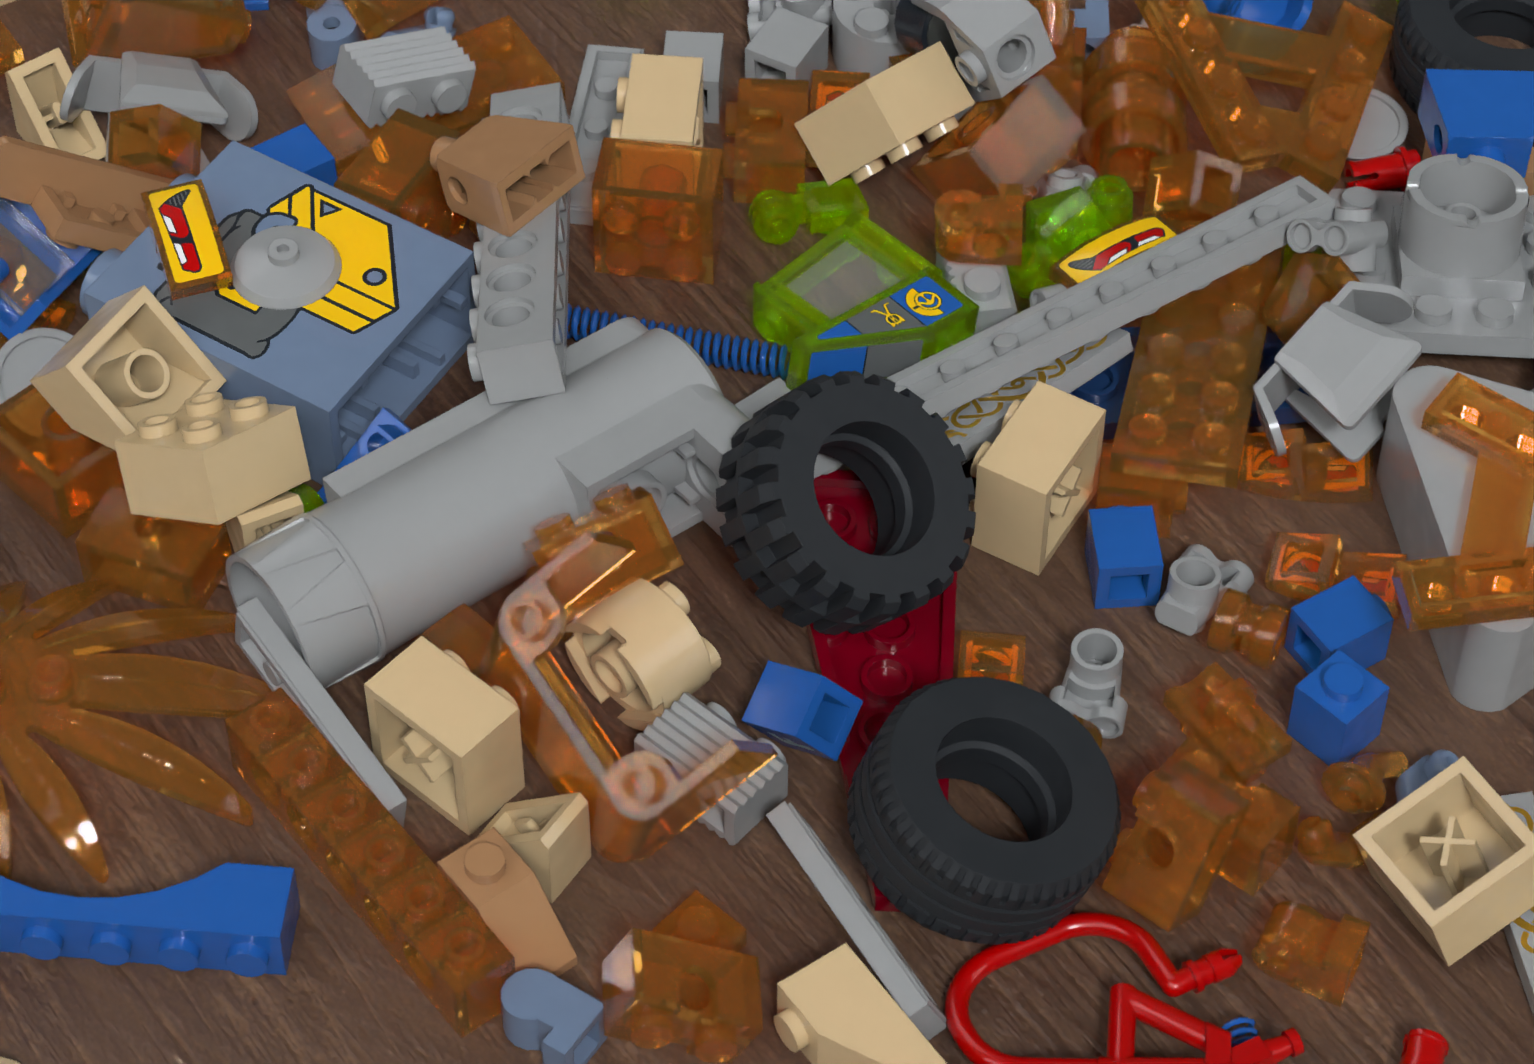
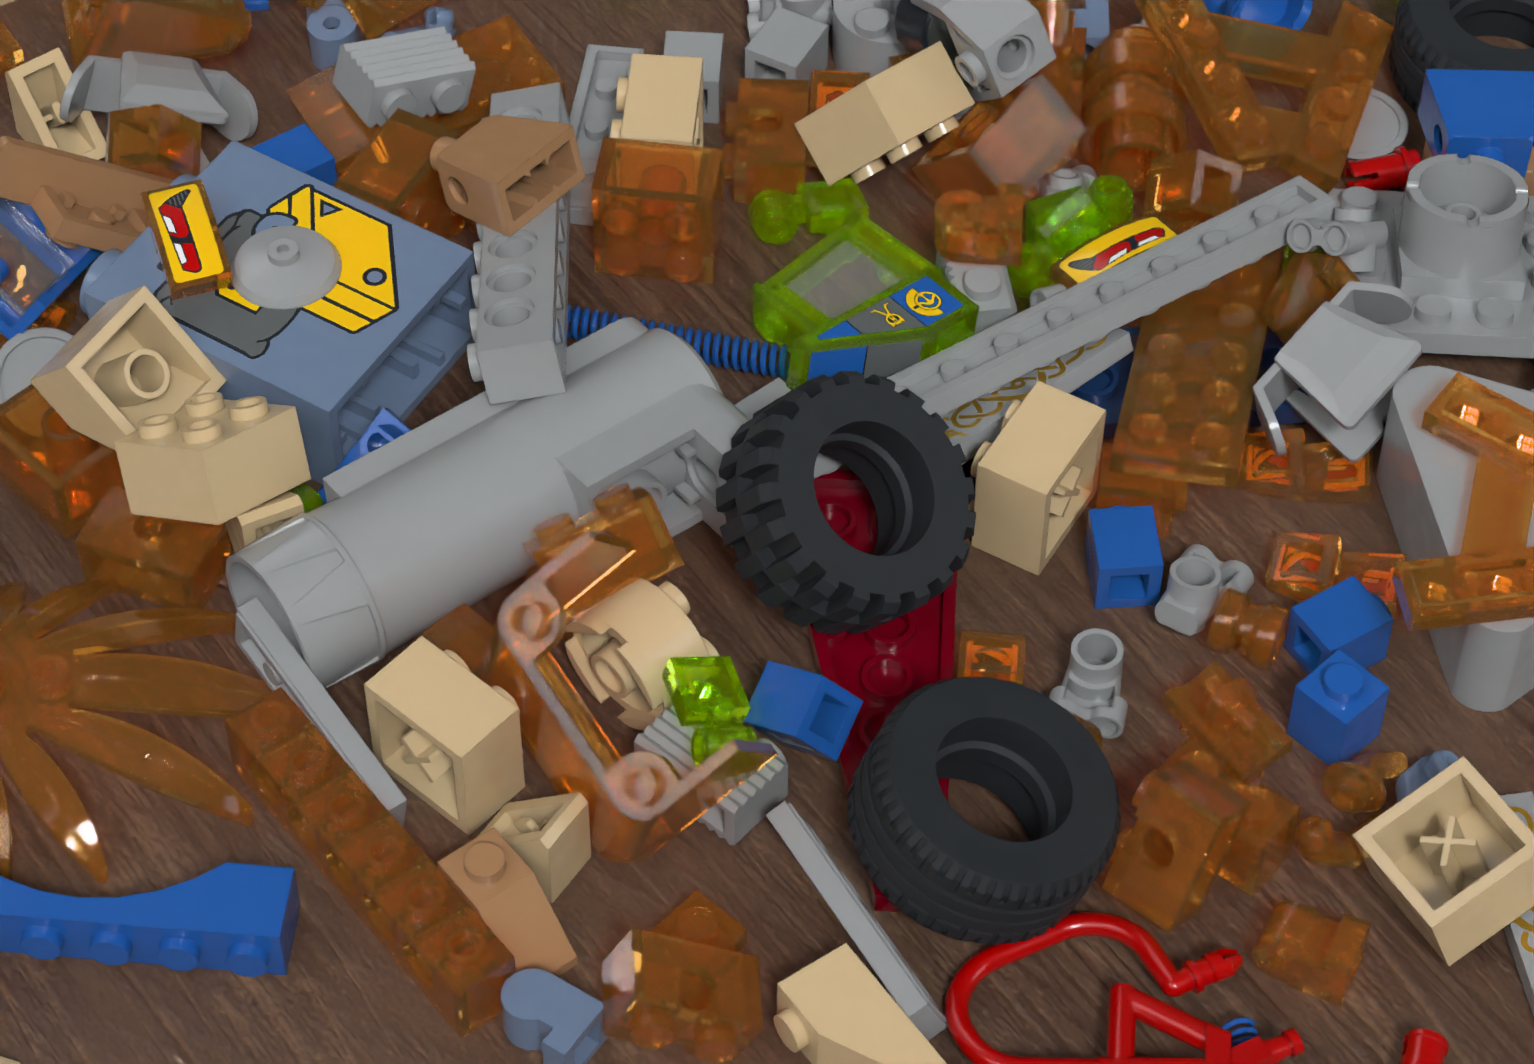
none -> clear neon green plate [662,656,758,775]

